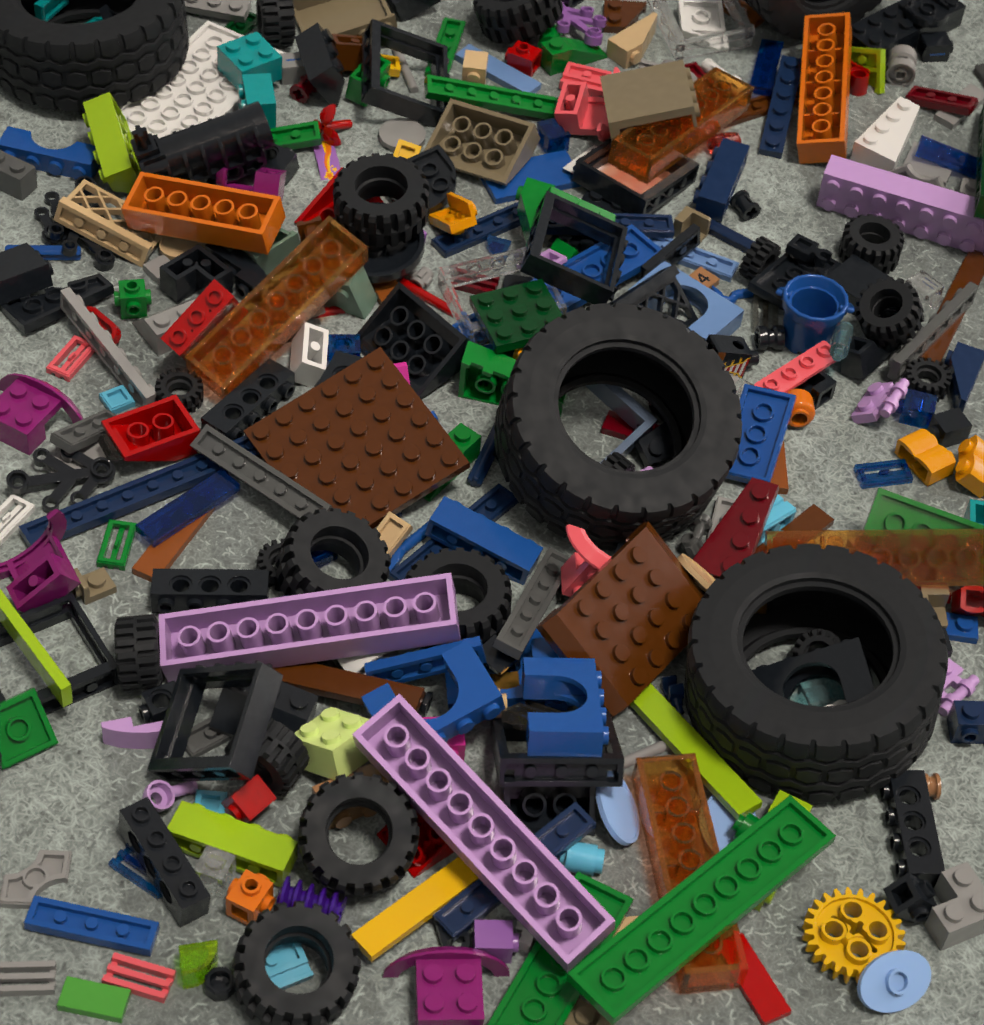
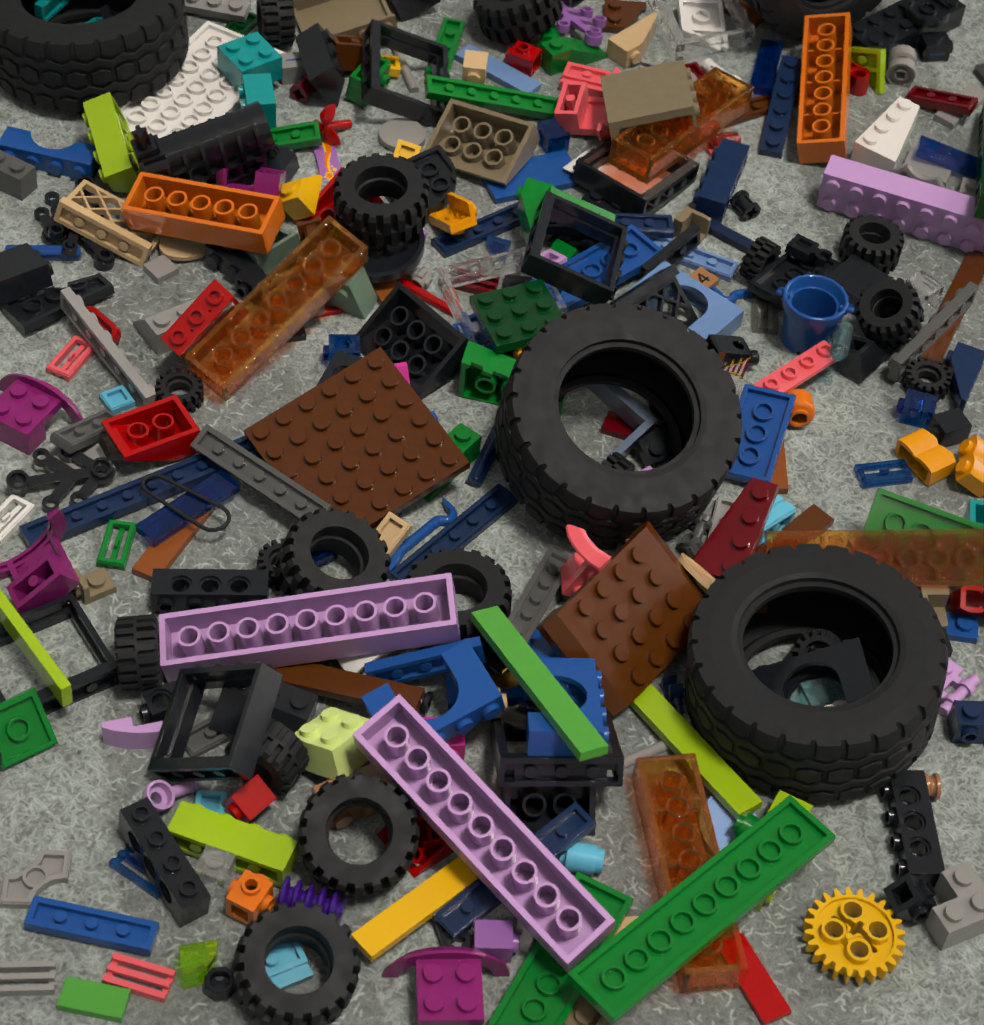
green brick [114,279,152,319] -> none
black brick [159,244,233,303] -> none
black brick [201,358,295,441] -> none
white brick [290,322,329,387] -> none
blue brick [425,496,543,585] -> none
light blue piece [596,770,640,846] -> none
black wheel [754,325,785,351] -> none
black panel [795,371,837,410] -> none
lavender plate [851,378,909,424] -> none
light blue piece [857,950,931,1013] -> none
none -> black piece [140,473,231,532]
none -> yellow slope [279,174,323,221]
none -> bright green tile [471,606,609,762]

